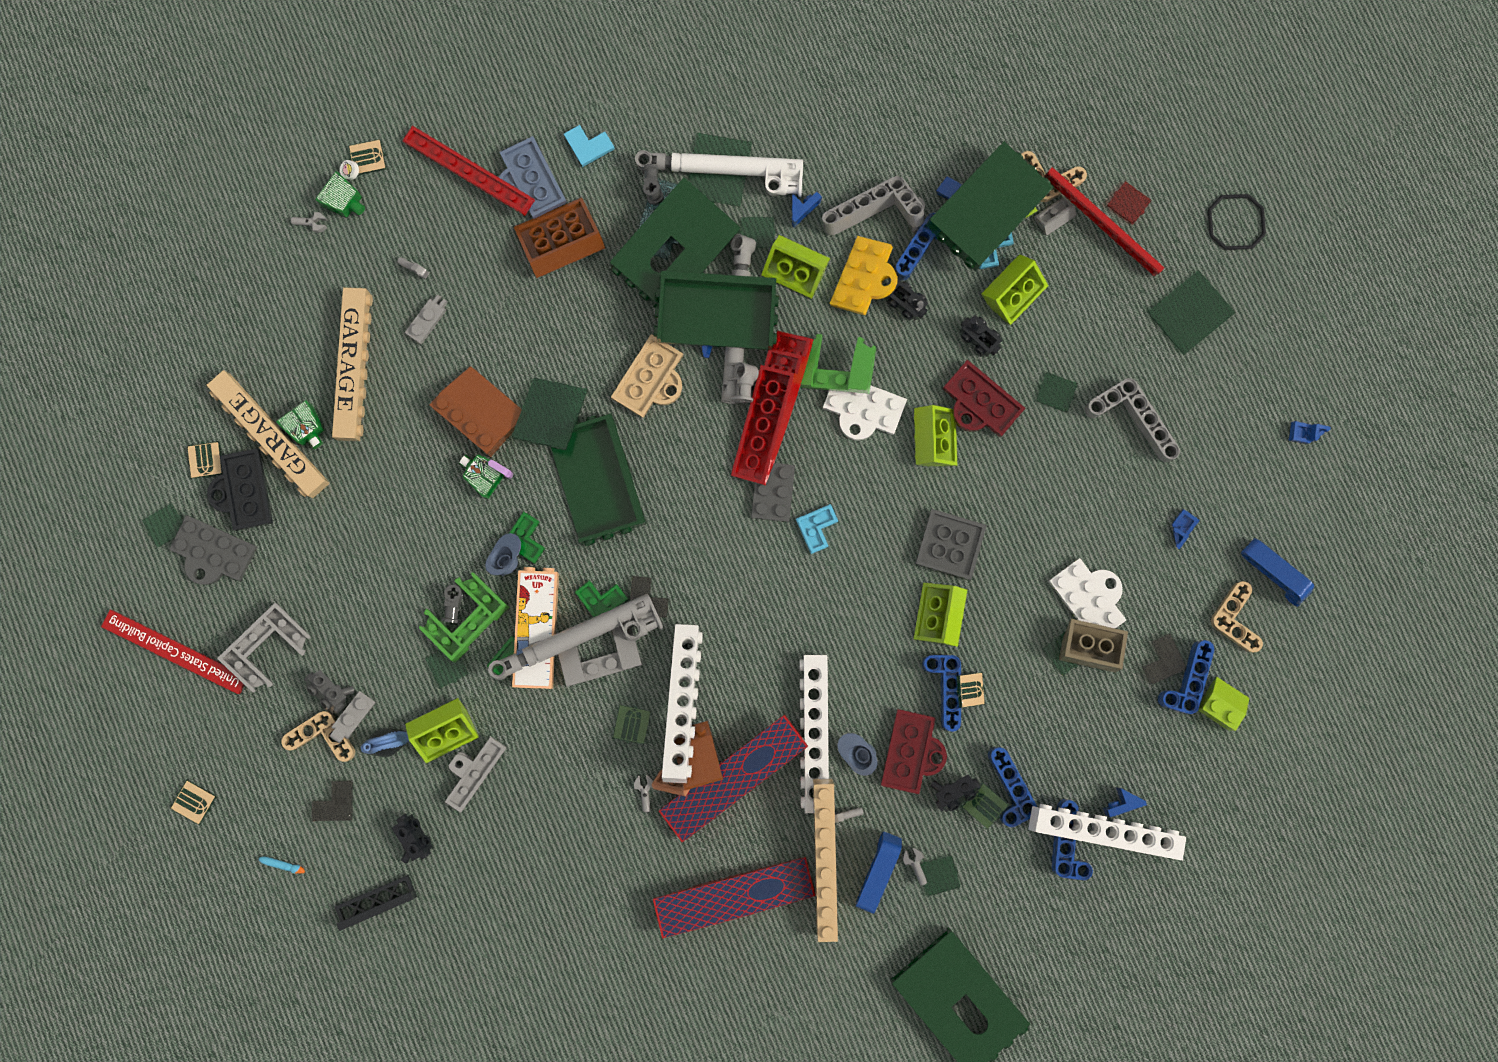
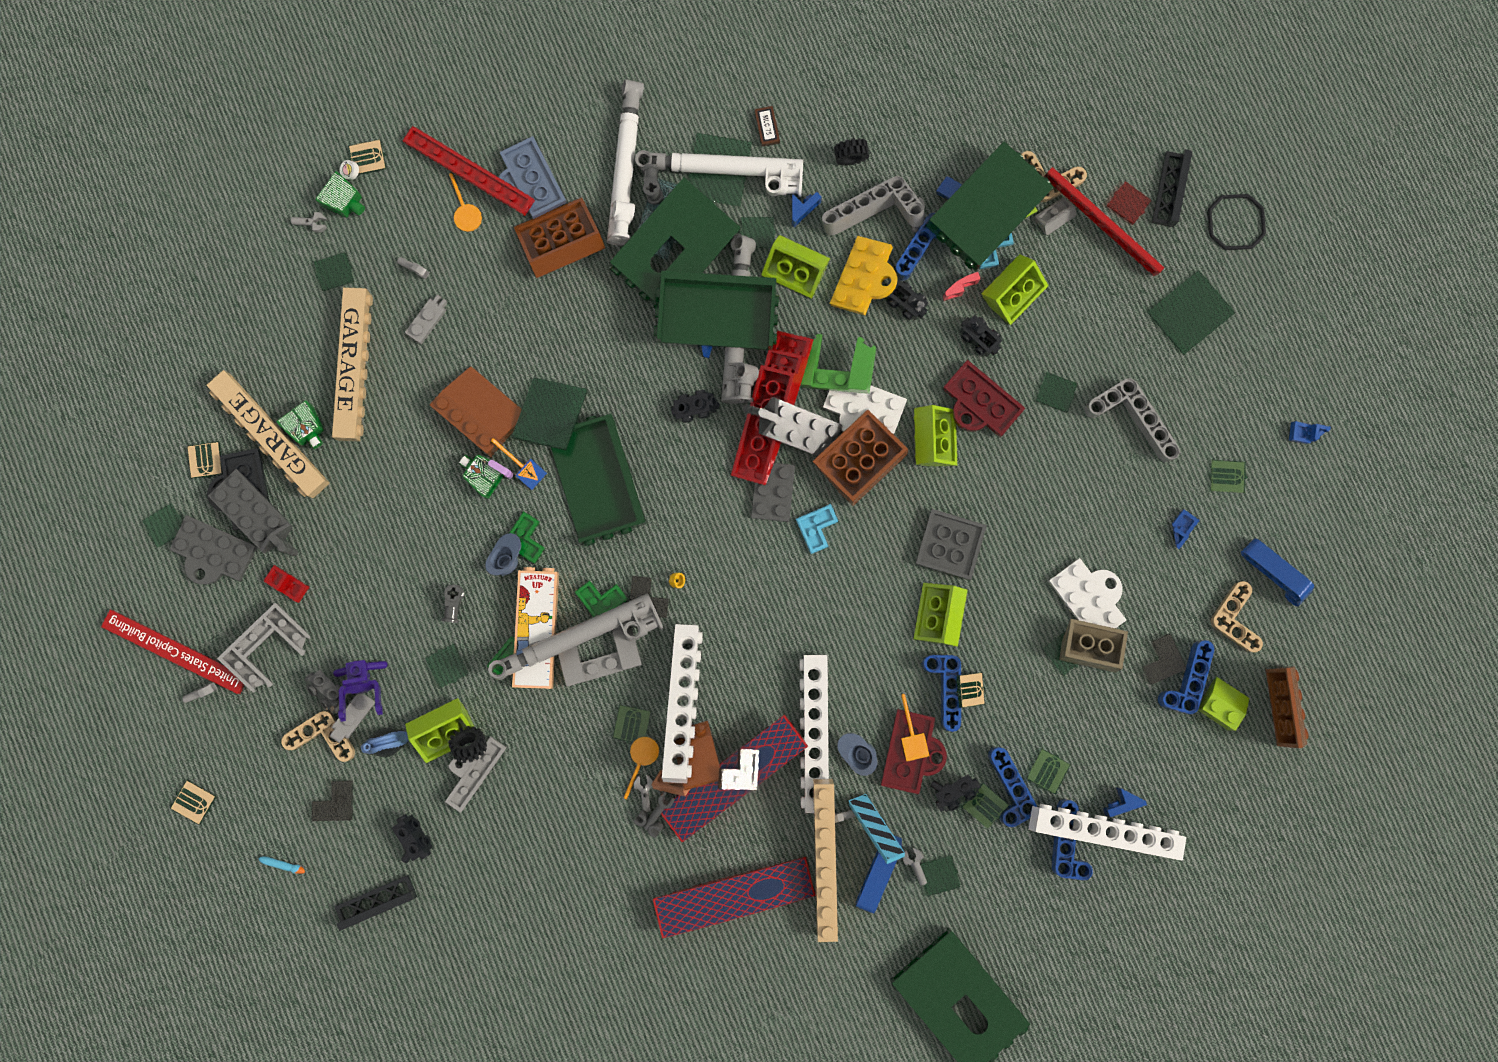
bright green wedge [419,572,510,663] -> none
medium azure tile [564,125,615,167] -> none
tan plate [611,334,683,418] -> none
none -> light grey bar [182,682,218,703]
none -> dark grey hinge [208,469,298,556]
none -> red slope [264,565,309,603]
none -> clear green piece [314,252,355,292]
none -> dark purple piece [333,660,388,722]
none -> black tyre [448,726,487,763]
none -> light orange piece [449,173,482,232]
none -> piece [491,438,547,490]
none -> white piece [607,79,644,246]
none -> light orange piece [624,736,659,799]
none -> dark grey bar [633,792,675,838]
none -> yellow hinge [668,573,685,588]
none -> black brick [671,390,720,423]
none -> clear smoke tile [718,749,759,790]
none -> hinge [743,397,842,456]
none -> tile [754,106,780,147]
none -> dark orange slope [813,410,908,506]
none -> black tyre [834,138,869,166]
none -> medium azure tile [848,794,905,864]
none -> light orange piece [901,694,929,761]
none -> coral slope [943,272,980,301]
none -> clear green piece [1026,749,1071,794]
none -> black fence [1152,149,1193,228]
none -> clear green piece [1209,460,1247,493]
none -> dark orange slope [1265,666,1308,748]

